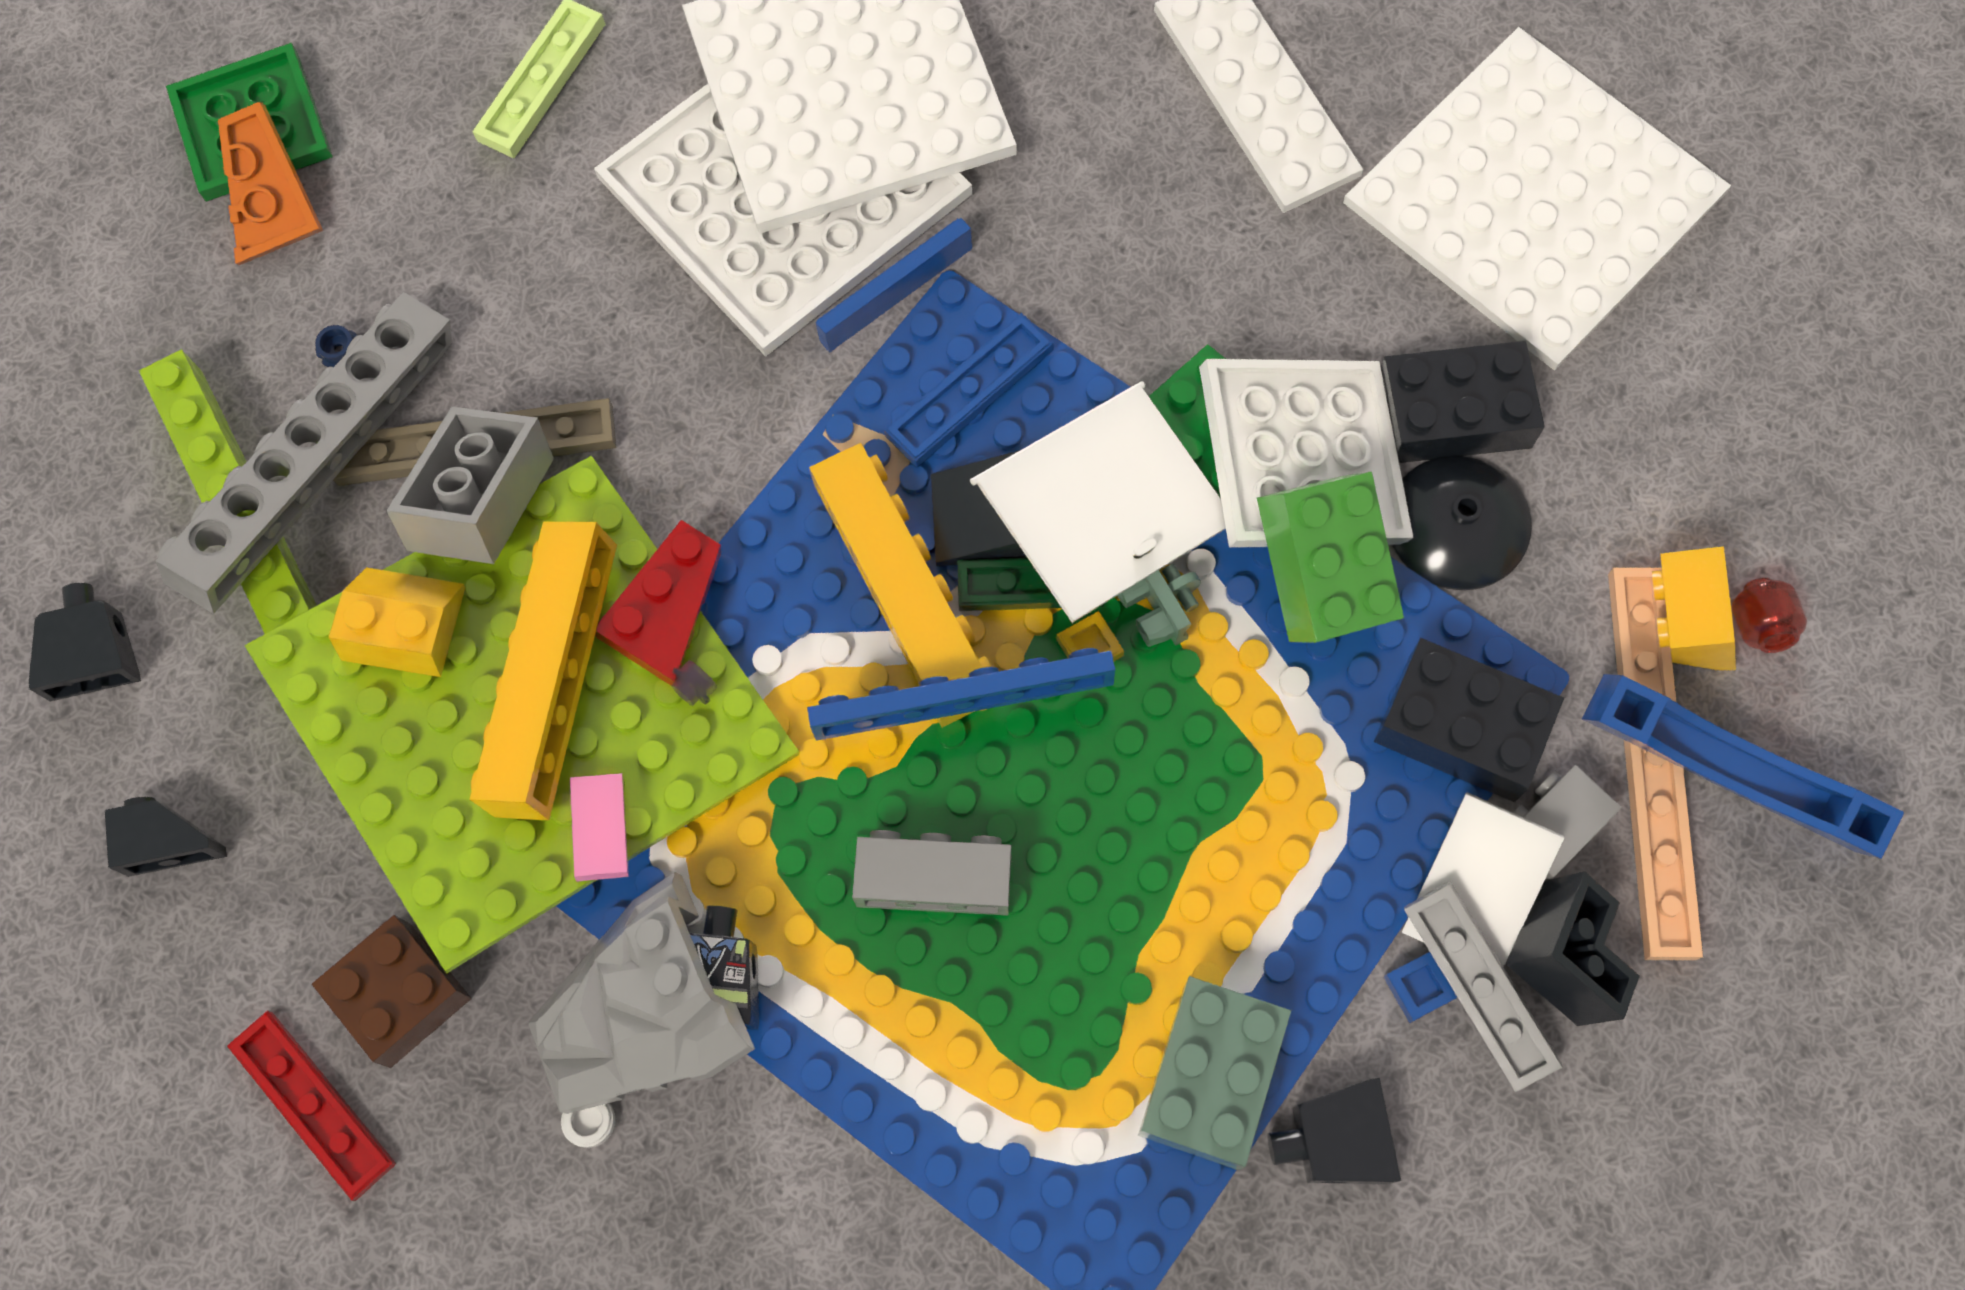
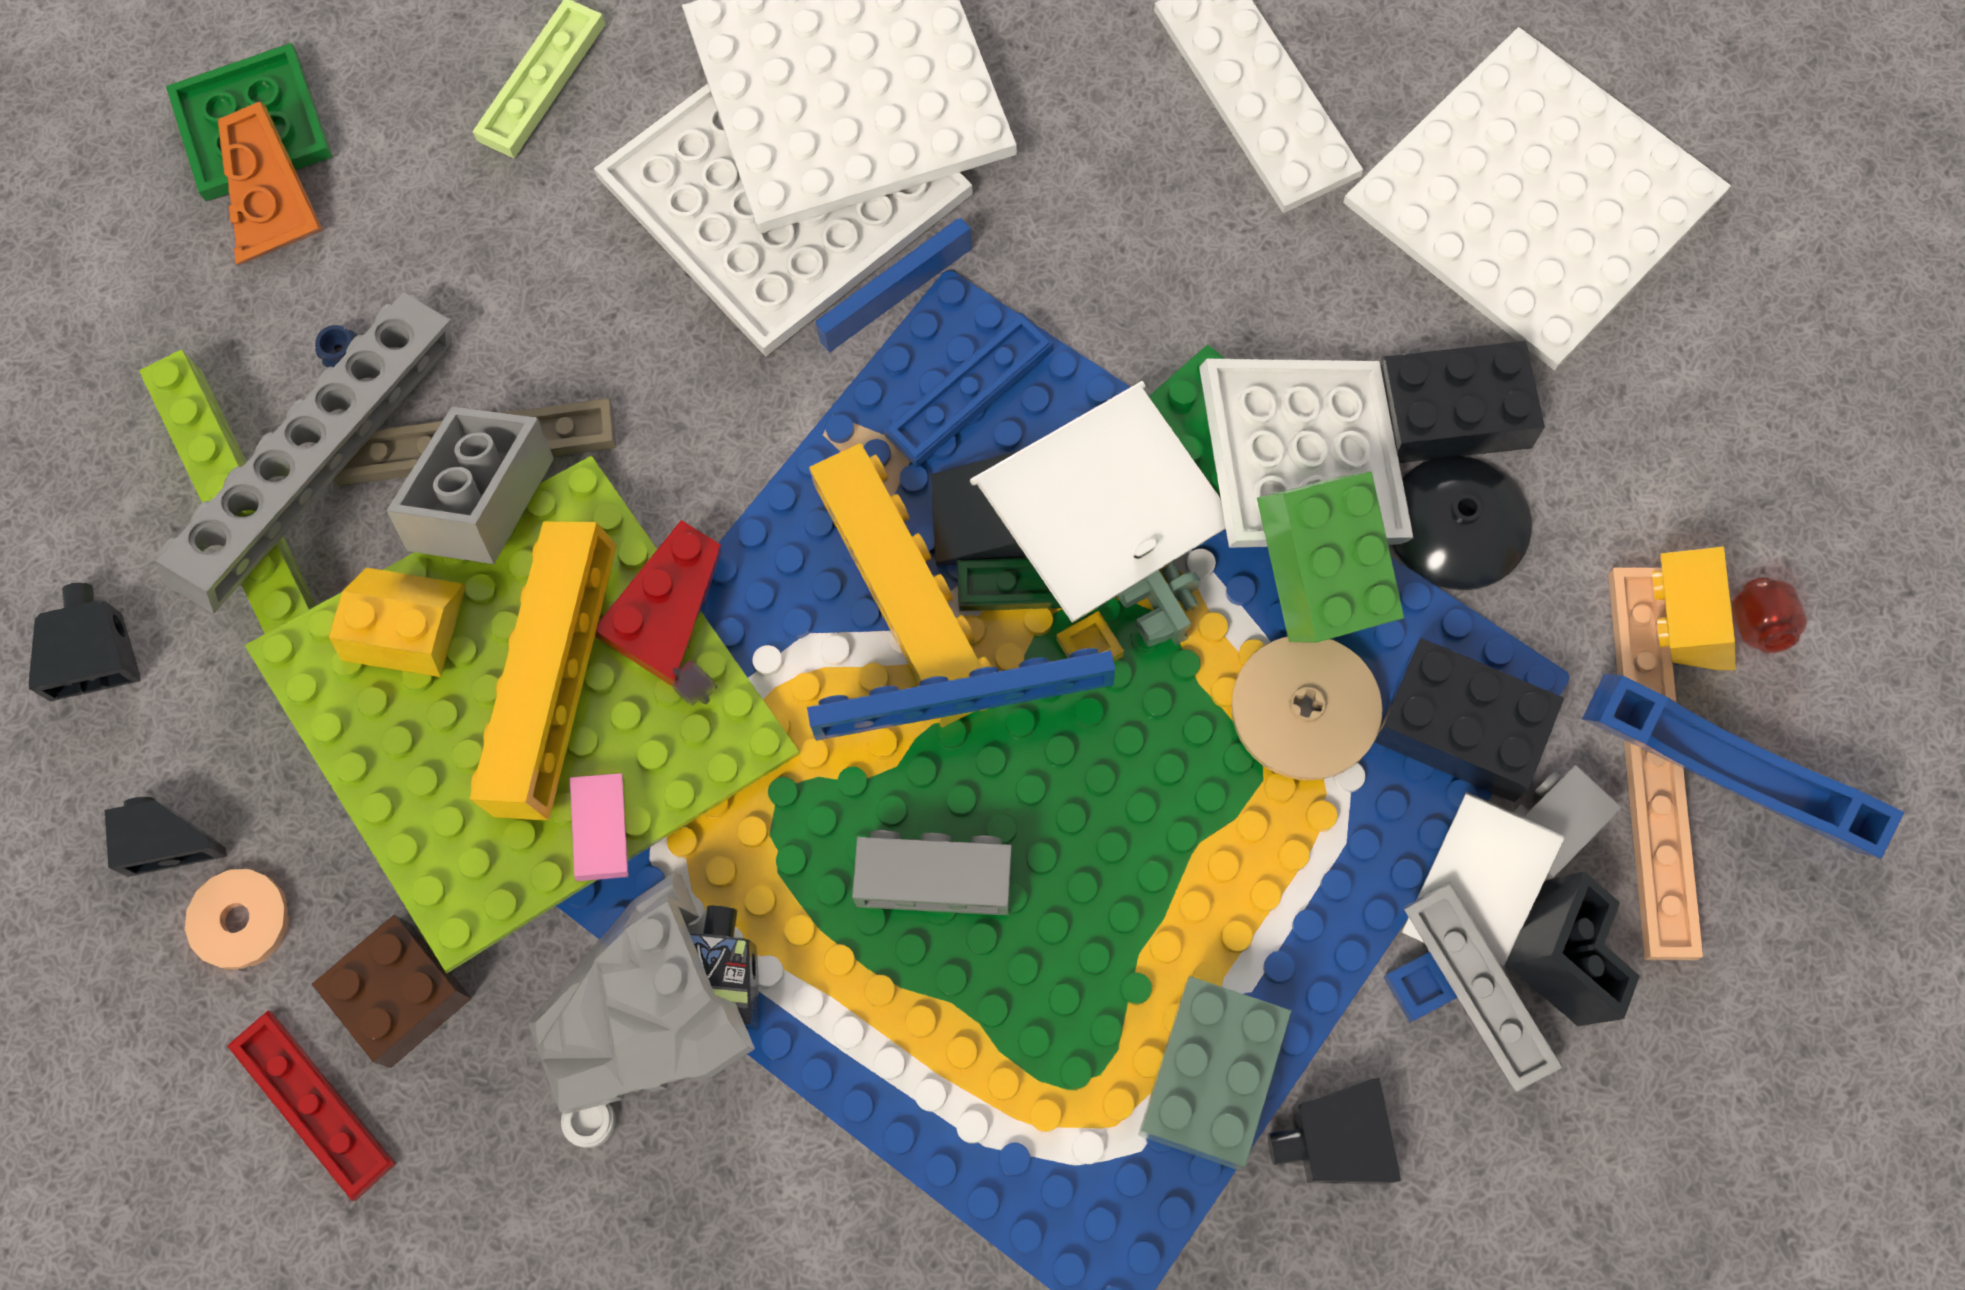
none -> light nougat tile [185,869,289,970]
none -> tan piece [1231,636,1382,780]

